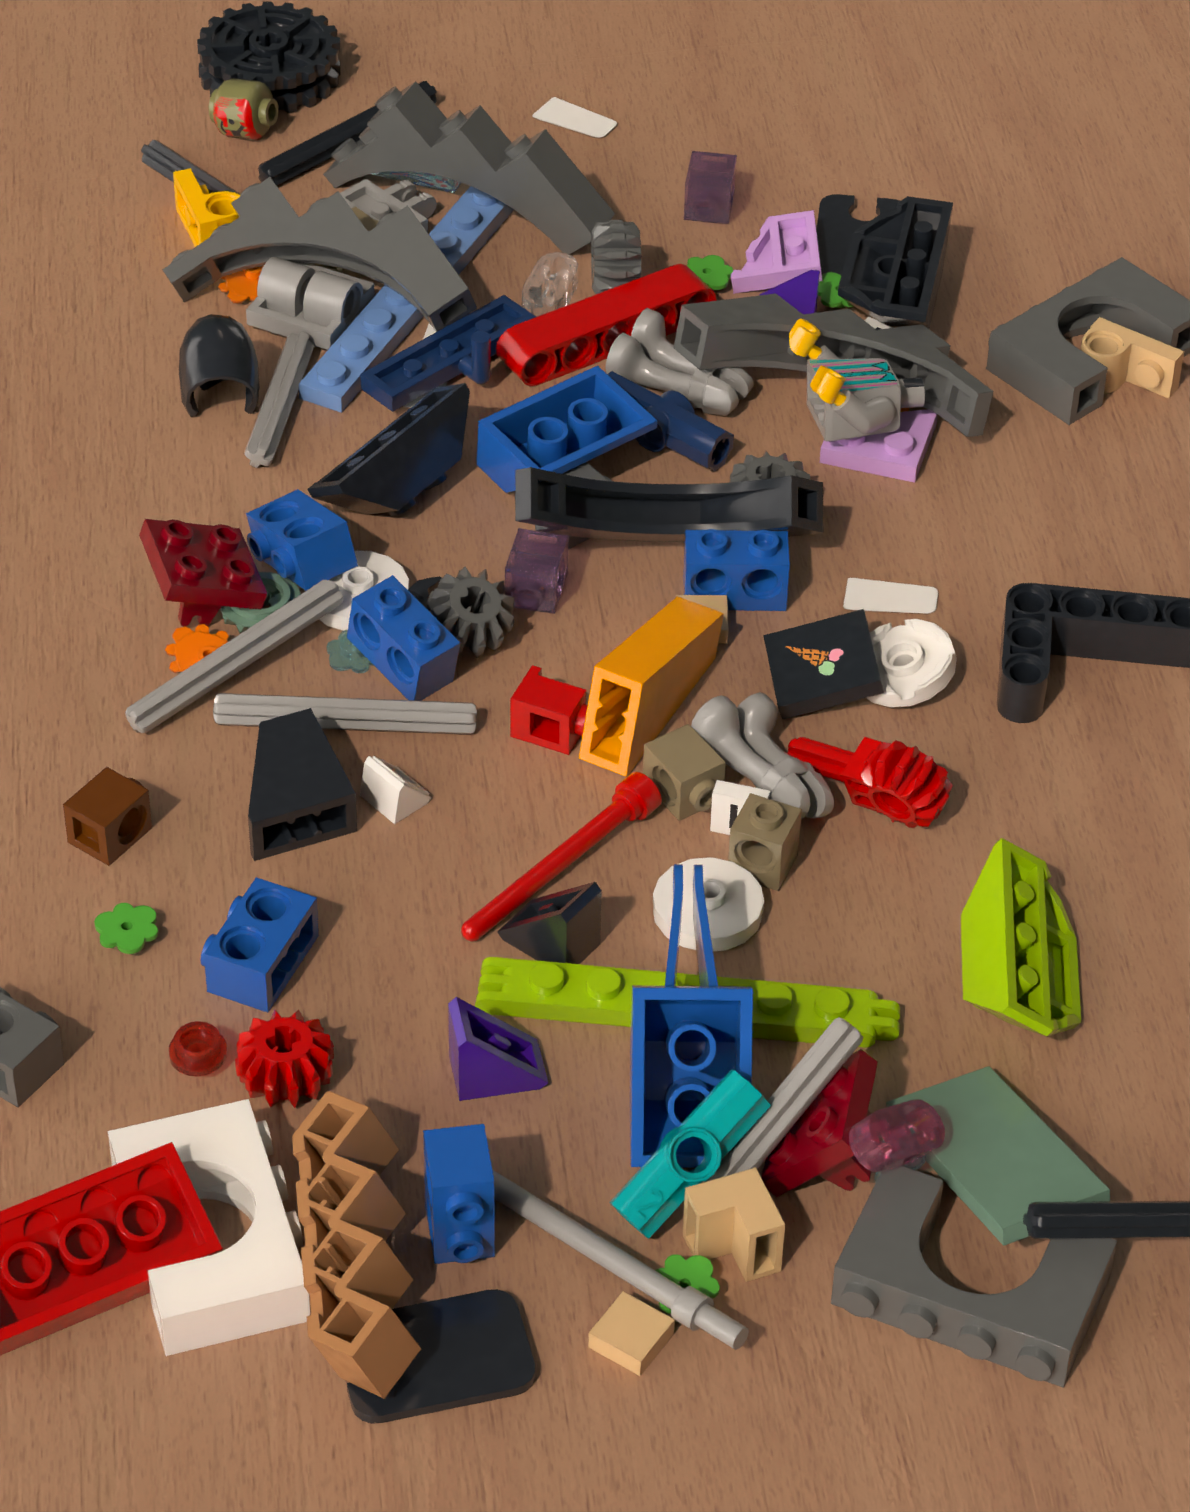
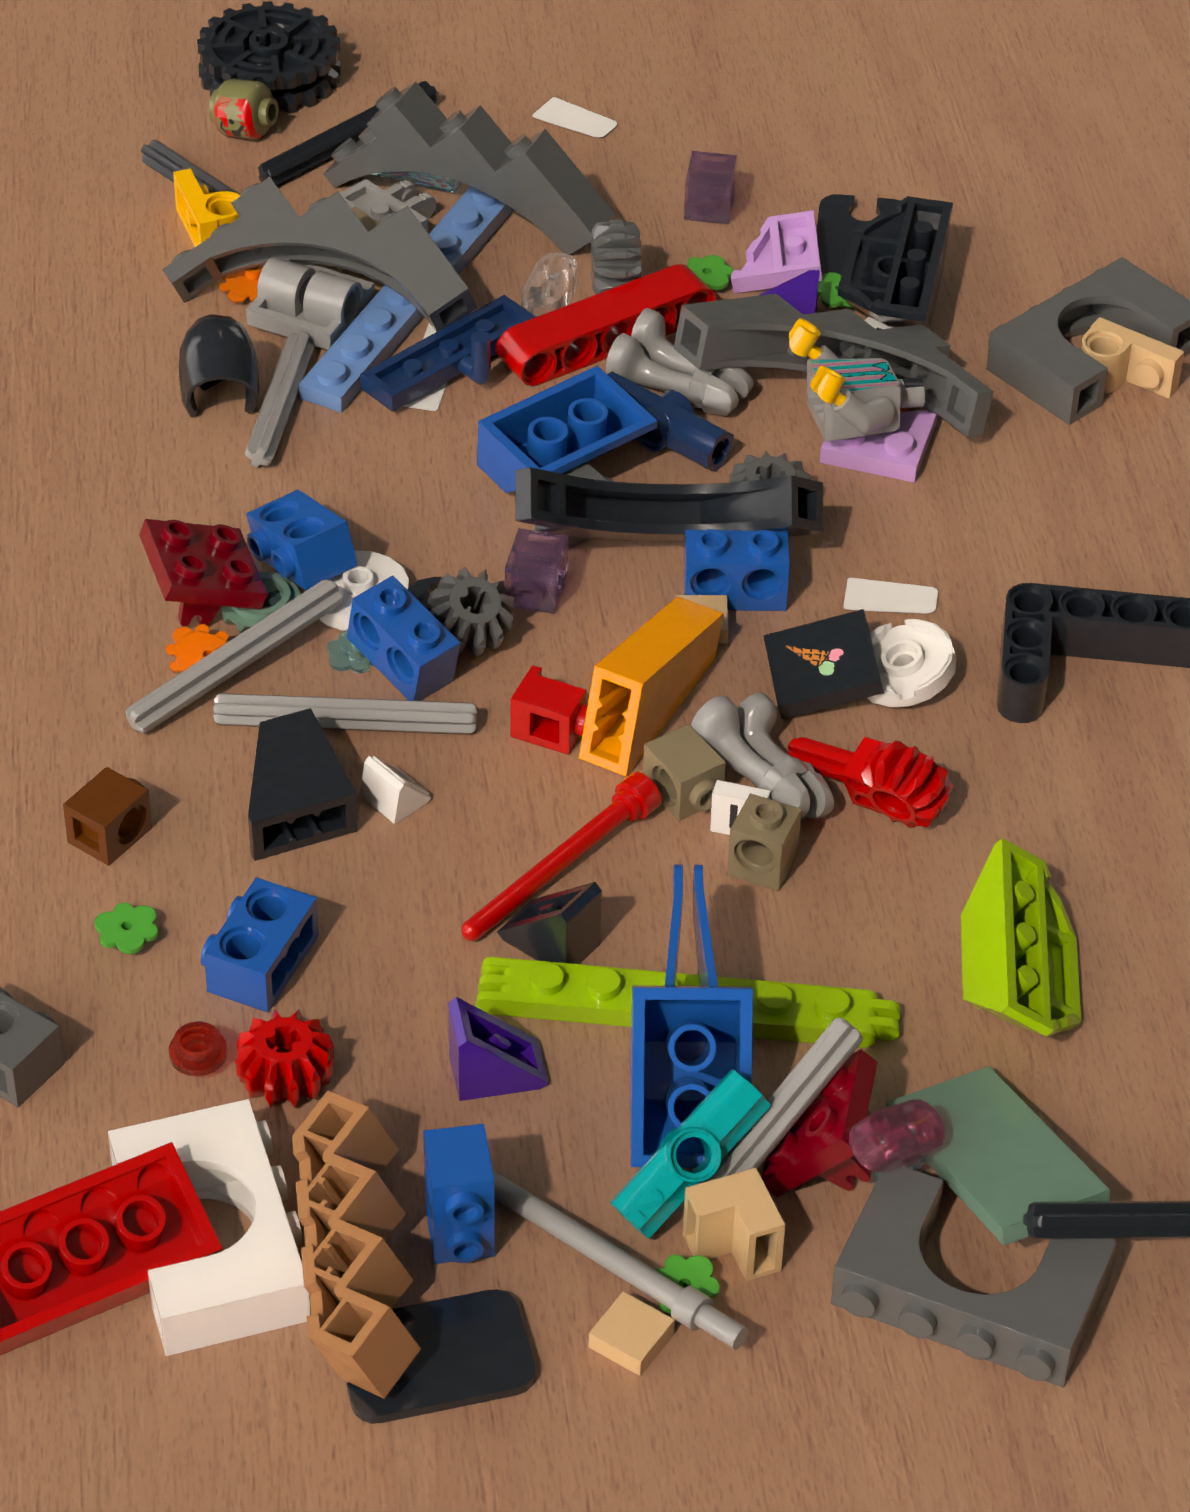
black wedge [307,383,470,516] -> none
white plate [653,857,764,951] -> none

